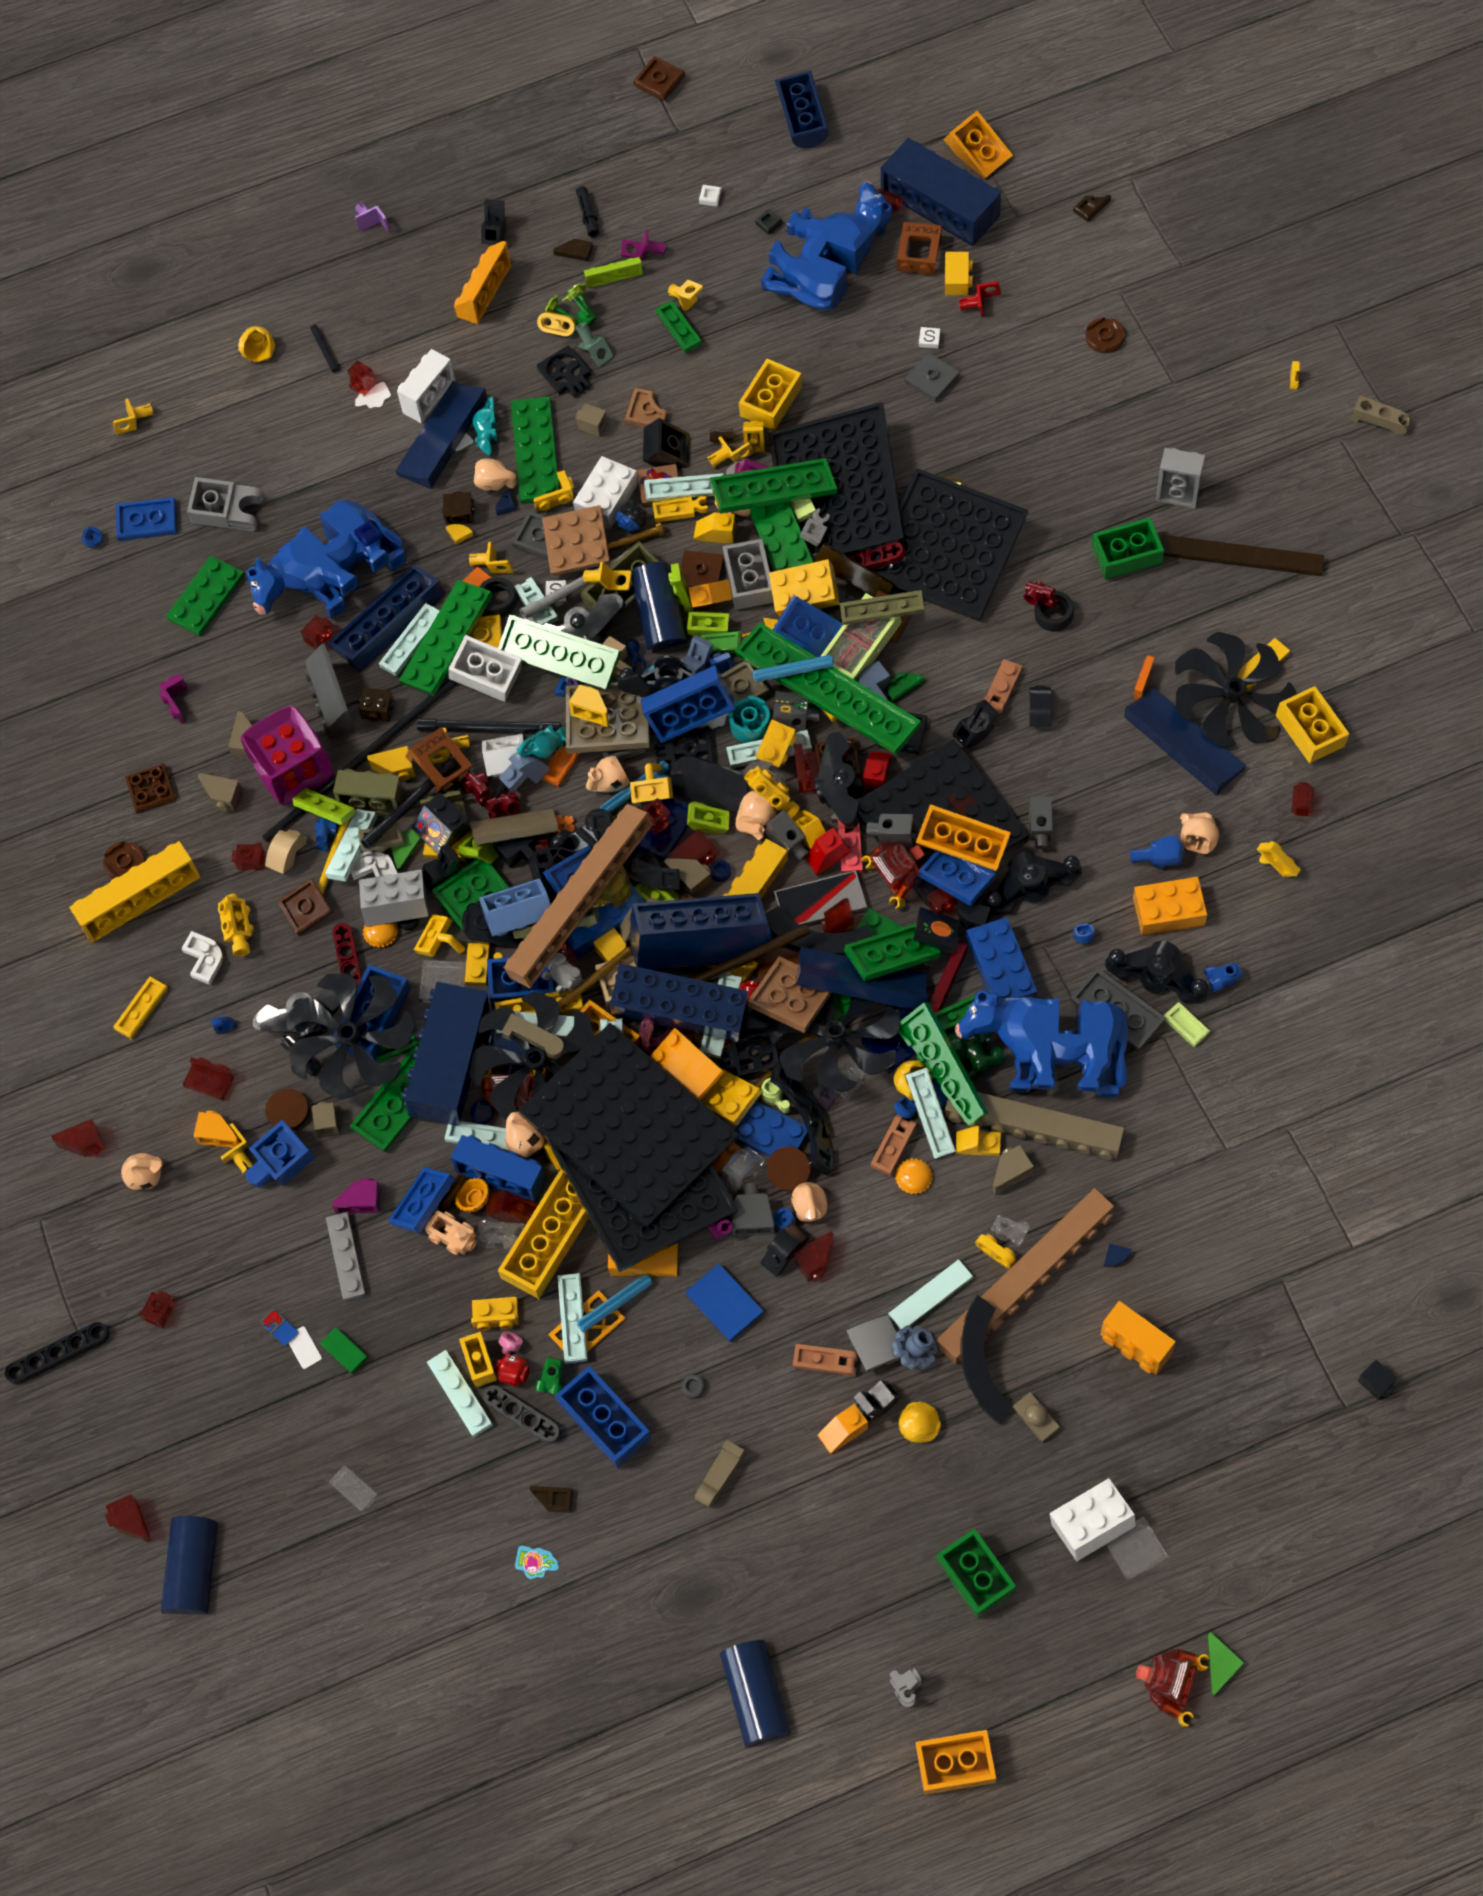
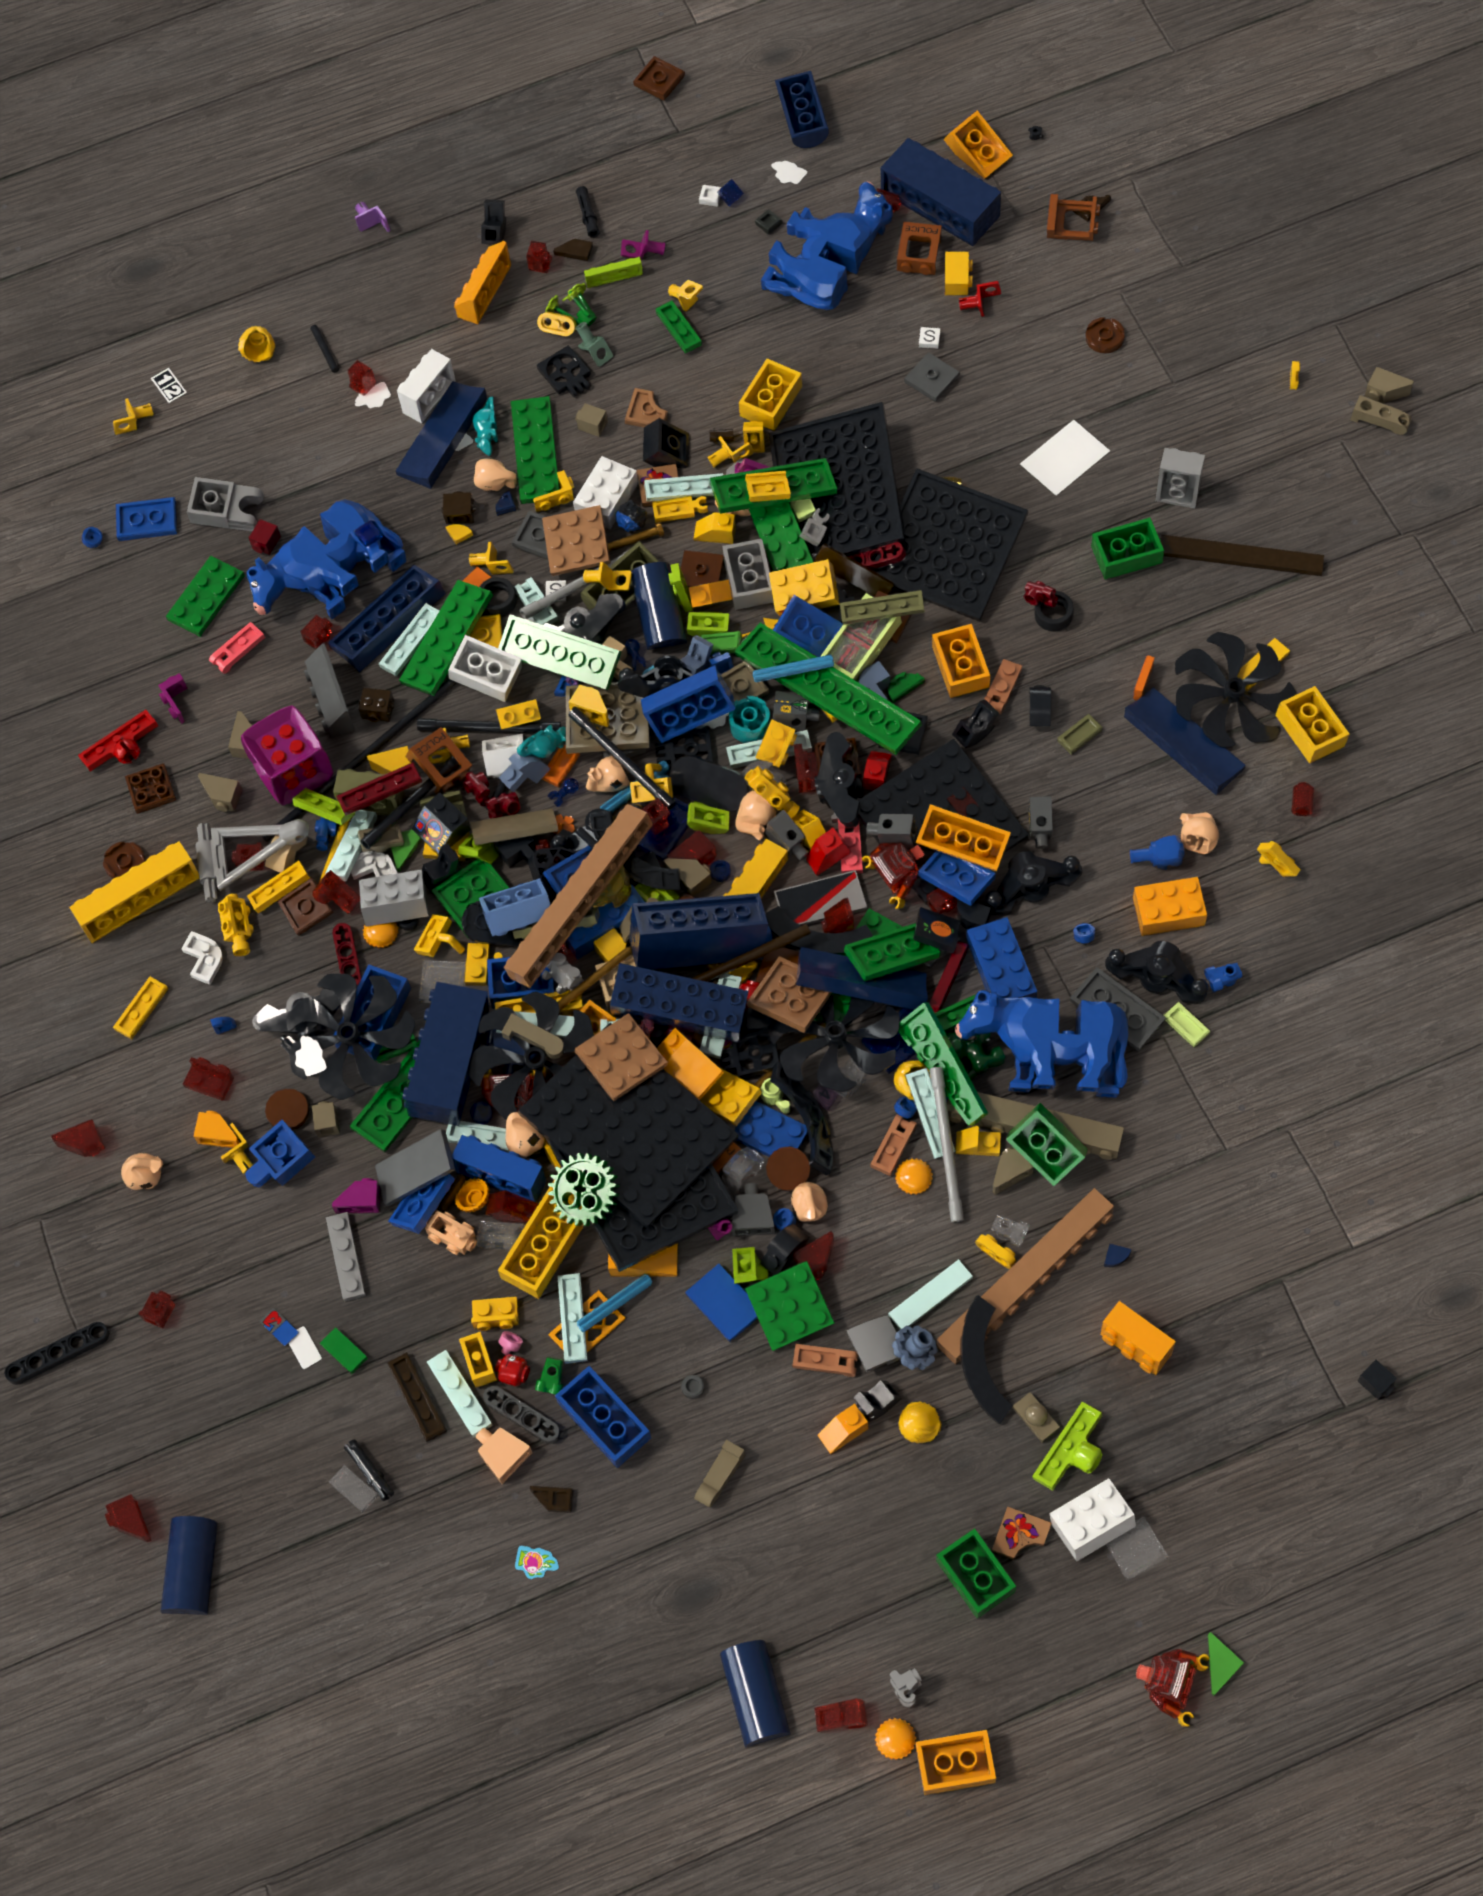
none -> red plate [78,710,158,772]
none -> sticker [151,368,187,403]
none -> light grey piece [196,819,309,902]
none -> coral plate [209,622,265,674]
none -> yellow plate [247,860,310,914]
none -> dark red brick [249,519,281,555]
none -> white sticker [295,1036,327,1076]
none -> clear red plate [312,870,360,914]
none -> dark red tile [336,762,422,816]
none -> black pin [344,1439,395,1501]
none -> dark grey tile [375,1129,455,1206]
none -> dark brown tile [387,1352,447,1442]
none -> light nougat torso [476,1427,533,1484]
none -> yellow bracket [496,699,541,729]
none -> clear red brick [526,241,552,273]
none -> clear blue arm [548,778,579,807]
none -> gear [548,1153,620,1226]
none -> black piece [568,707,676,811]
none -> medium nougat plate [575,1013,668,1101]
none -> clear blue tile [717,179,744,207]
none -> lime slope [732,1247,768,1284]
none -> yellow plate [745,471,791,502]
none -> green plate [745,1261,835,1351]
none -> white sticker [771,161,807,184]
none -> clear red plate [814,1698,868,1733]
none -> light orange hat [875,1718,916,1760]
none -> light grey piece [930,1067,964,1222]
none -> light orange brick [932,624,990,698]
none -> medium nougat tile [992,1507,1051,1560]
none -> green brick [1006,1103,1088,1186]
none -> white sticker [1020,420,1110,495]
none -> black piece [1028,126,1043,140]
none -> lime plate [1032,1402,1102,1491]
none -> dark orange window [1047,194,1100,241]
none -> olive tile [1057,714,1103,755]
none -> dark tan slope [1365,367,1414,403]

